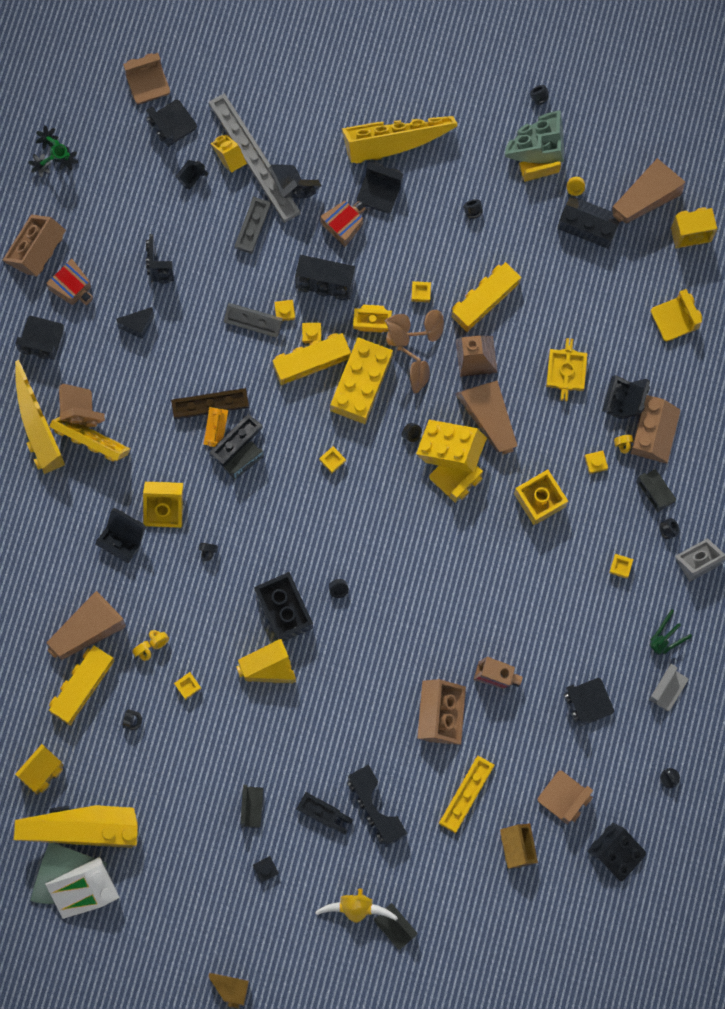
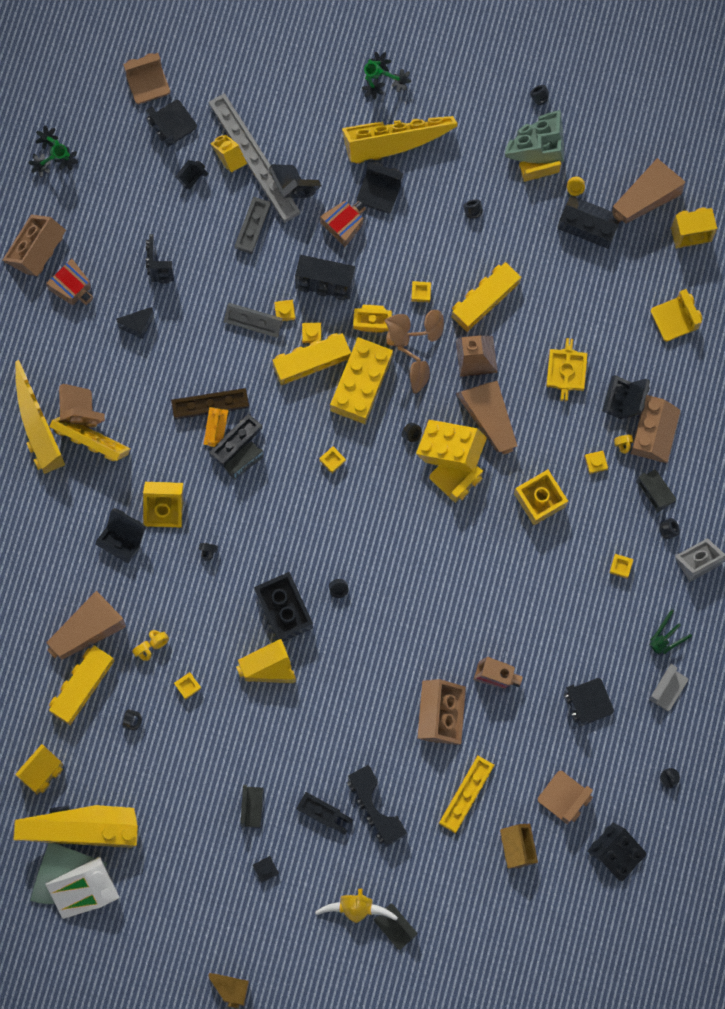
black bracket [15,316,64,360] -> none
none -> black plant [362,52,412,100]

